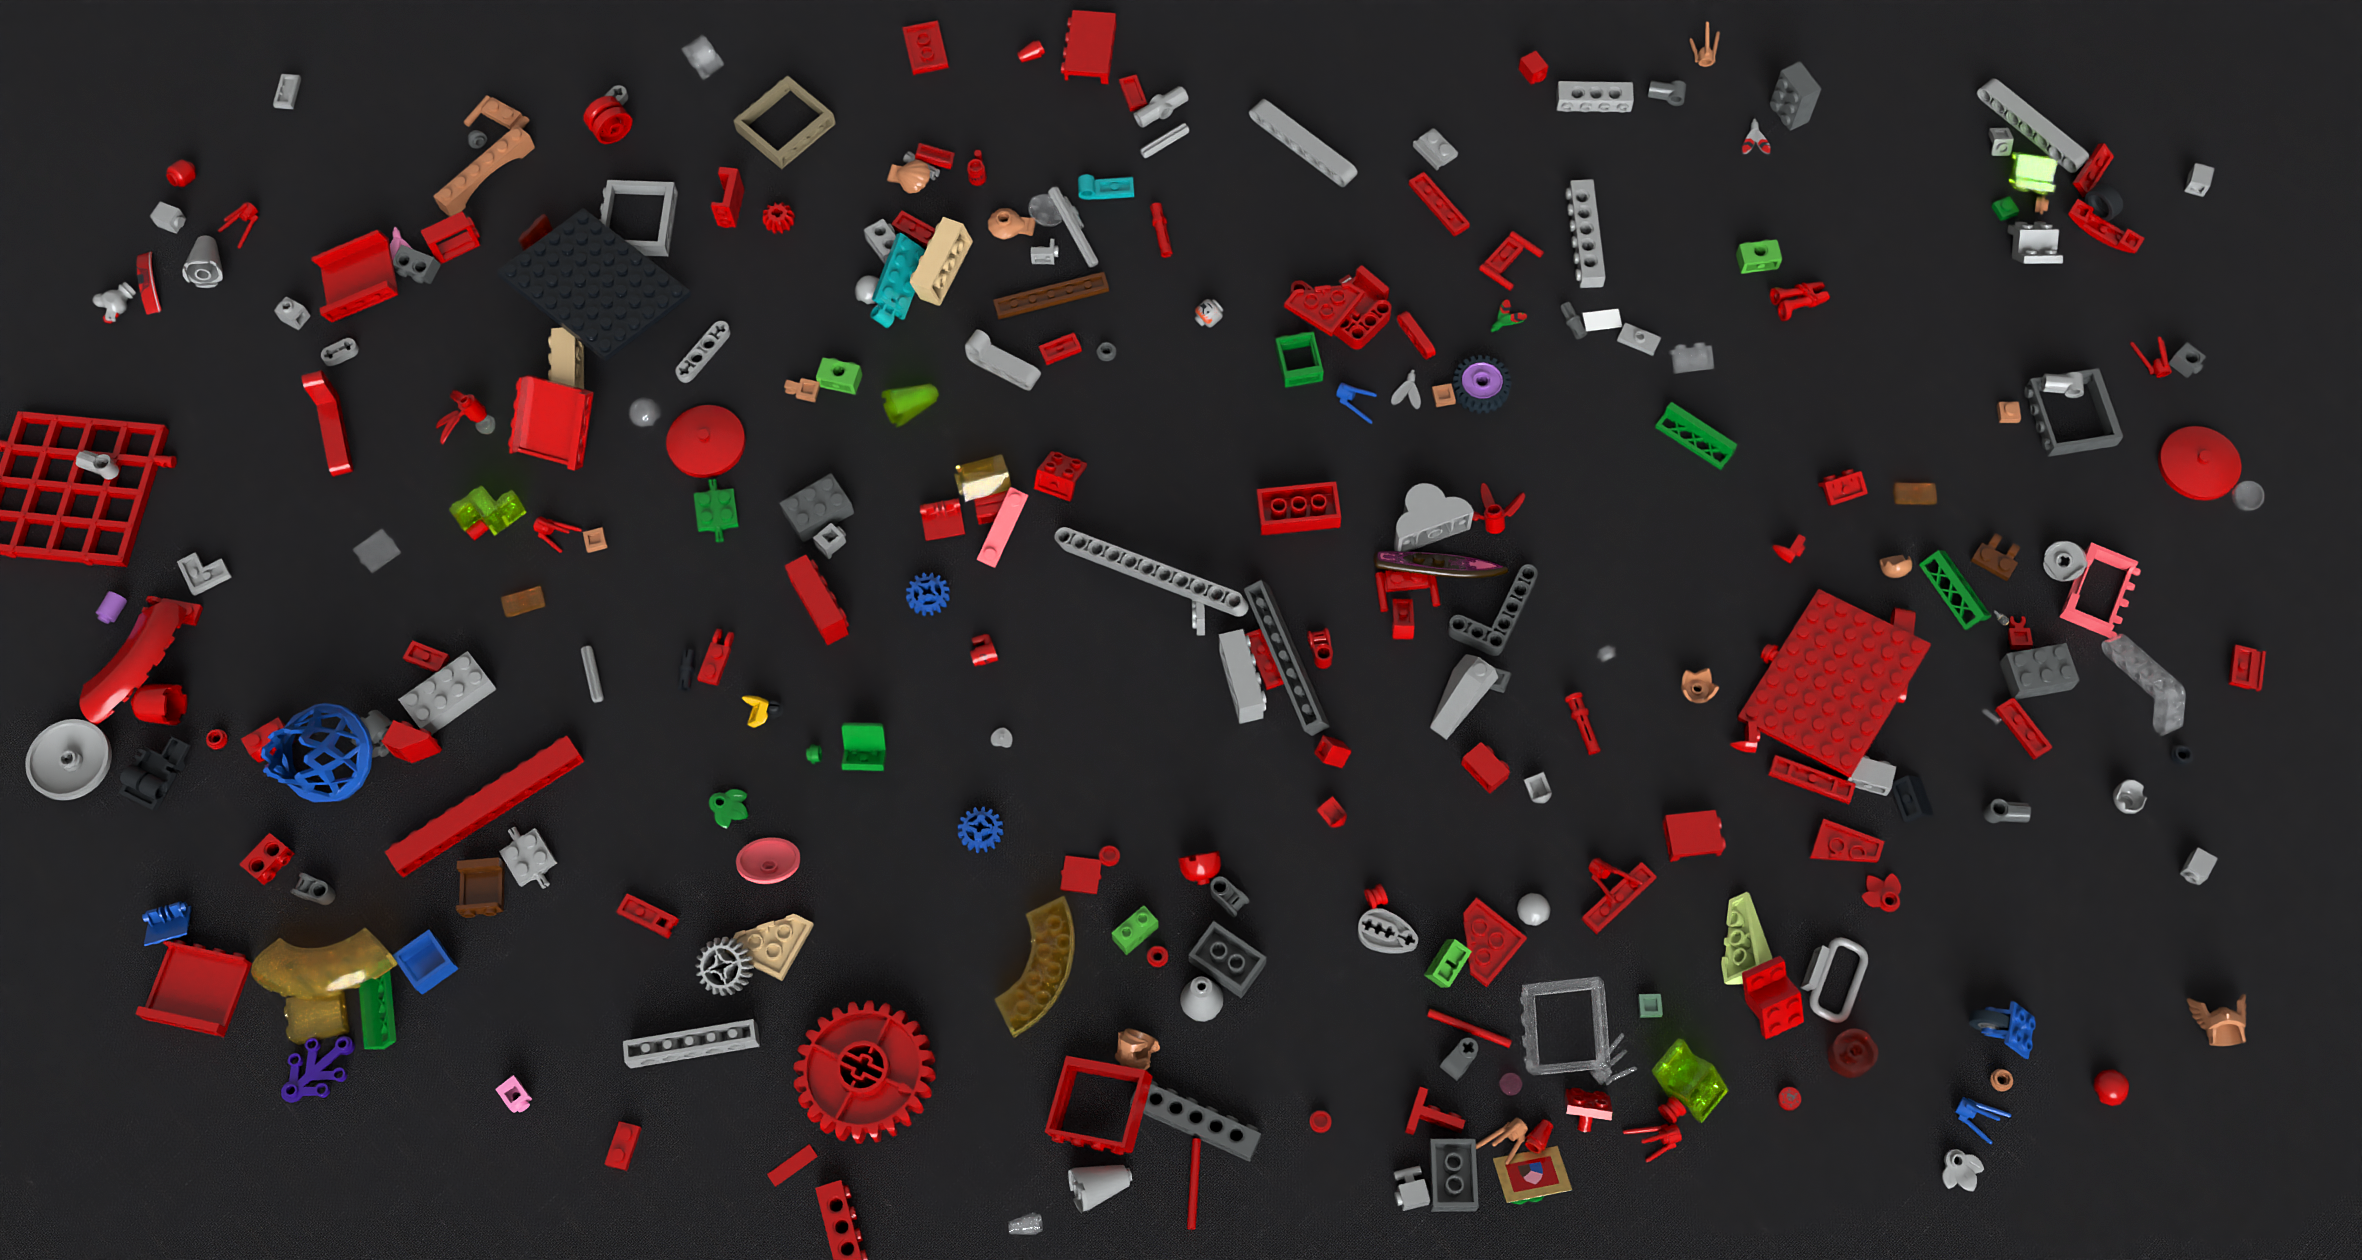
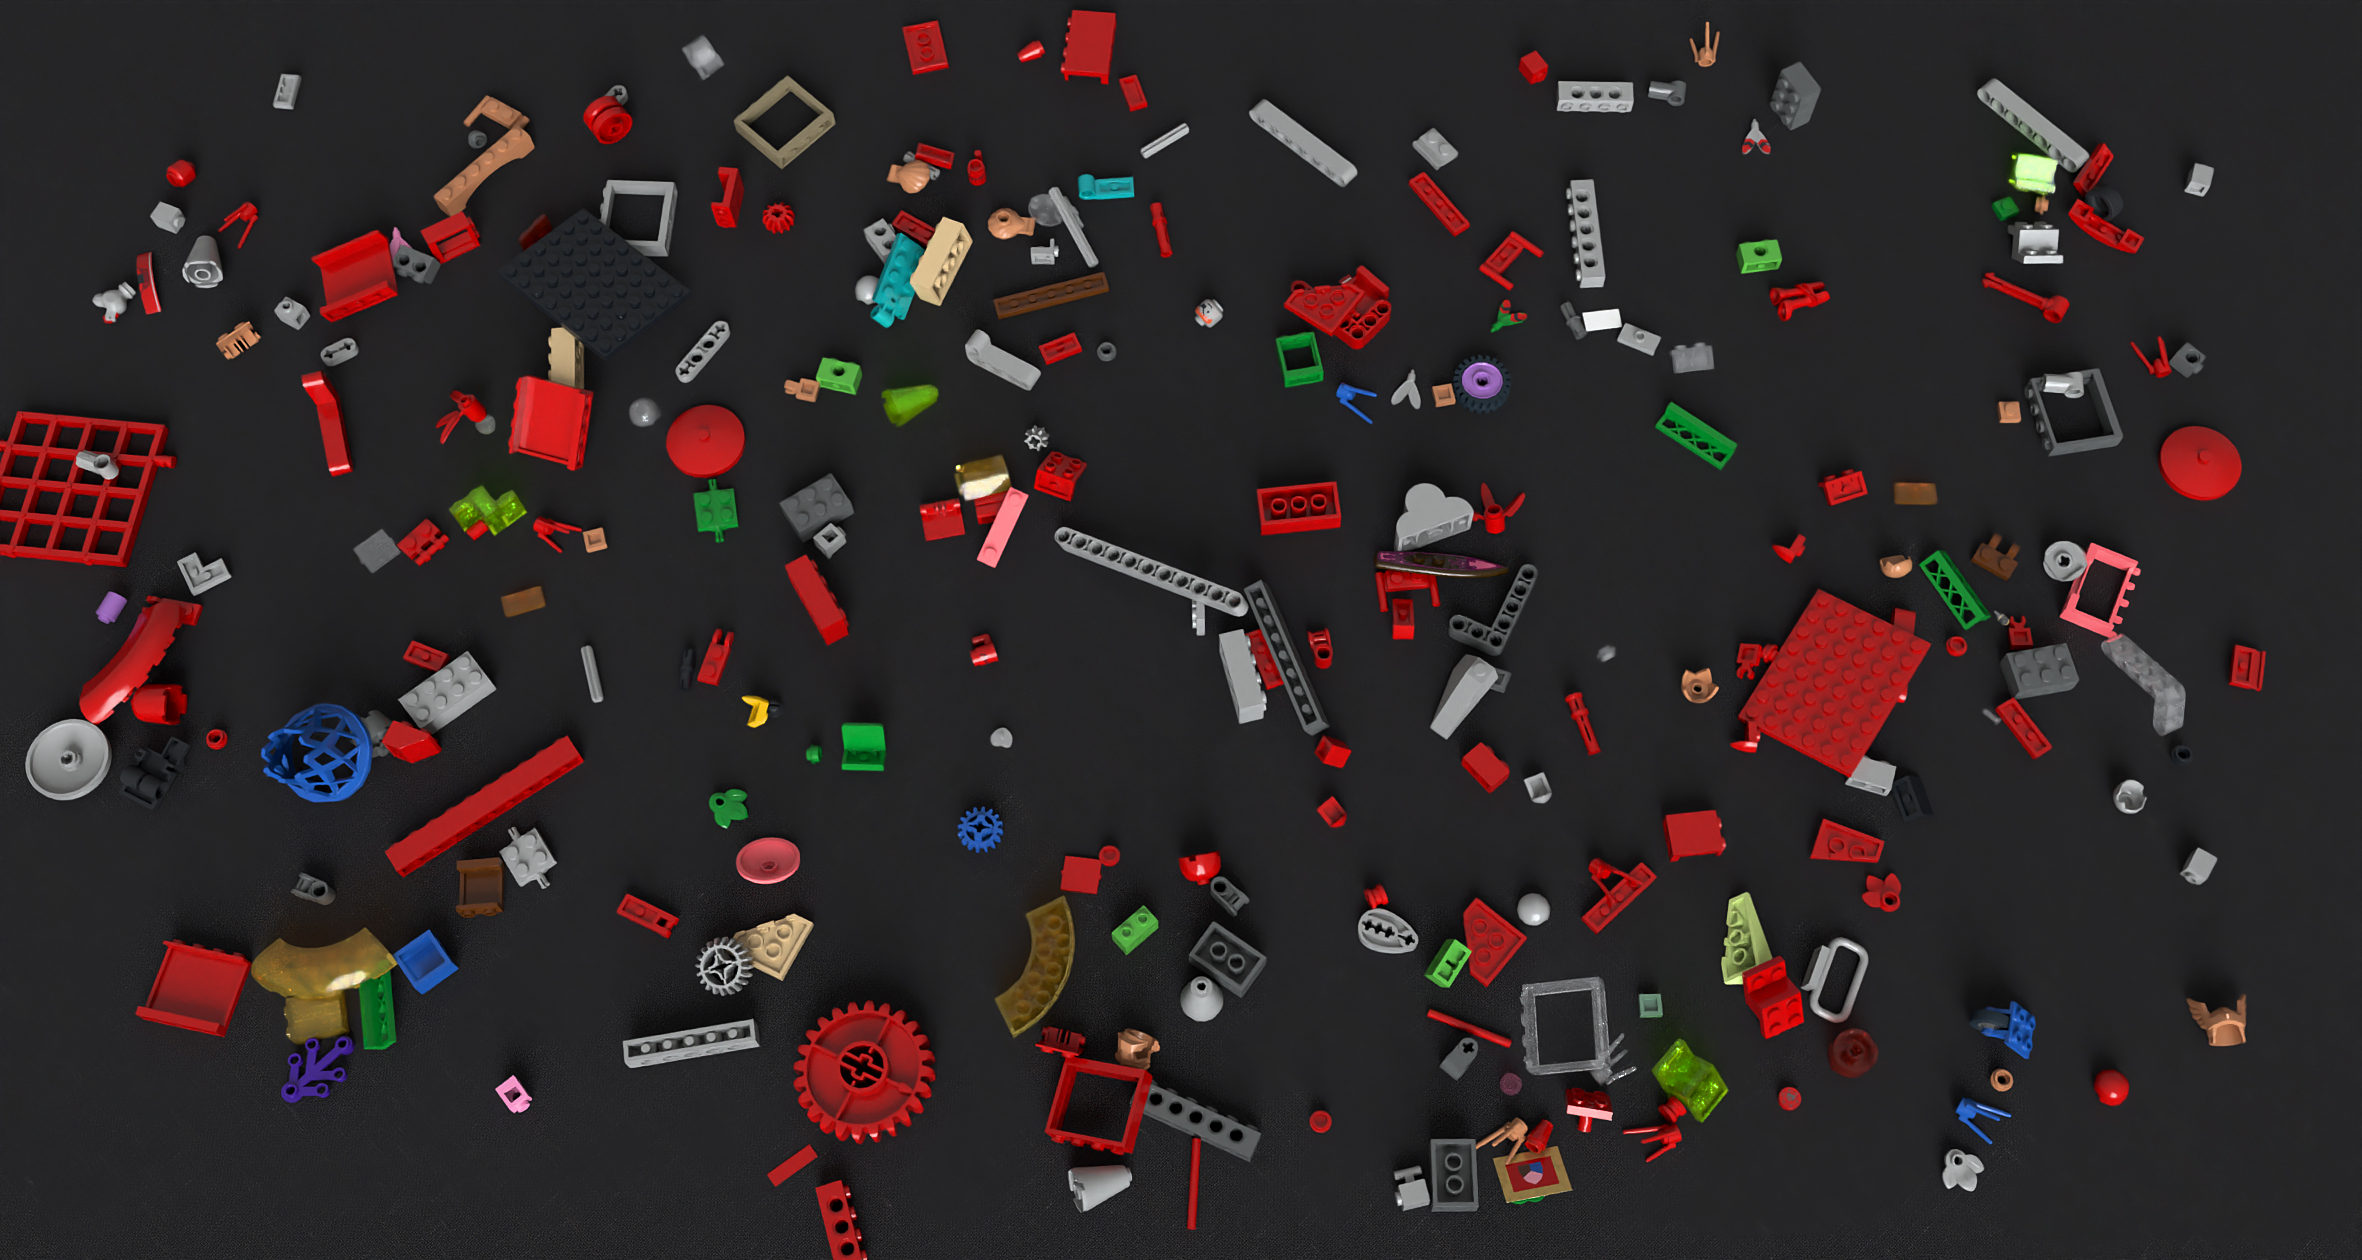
blue hinge [142,901,192,946] -> none
red brick [239,833,294,885] -> none
red brick [241,717,296,763] -> none
red plate [604,1121,642,1171] -> none
blue gear [906,573,950,616] -> none
clear cone [1009,1212,1043,1235] -> none
light grey piece [1134,86,1188,127] -> none
red plate [1147,946,1168,967] -> none
red beam [1397,311,1436,360] -> none
red bracket [1405,1087,1465,1135] -> none
red plate [1768,755,1856,804] -> none
dark grey piece [1983,799,2031,823] -> none
light grey bracket [1988,128,2014,156] -> none
clear hair [2232,481,2264,511] -> none
none -> nougat hinge [216,321,260,360]
none -> red plate [397,518,450,567]
none -> light grey gear [1024,425,1050,451]
none -> red hinge [1035,1026,1086,1058]
none -> red plate [1737,643,1763,680]
none -> red plate [1946,636,1967,656]
none -> red piece [1982,272,2070,323]

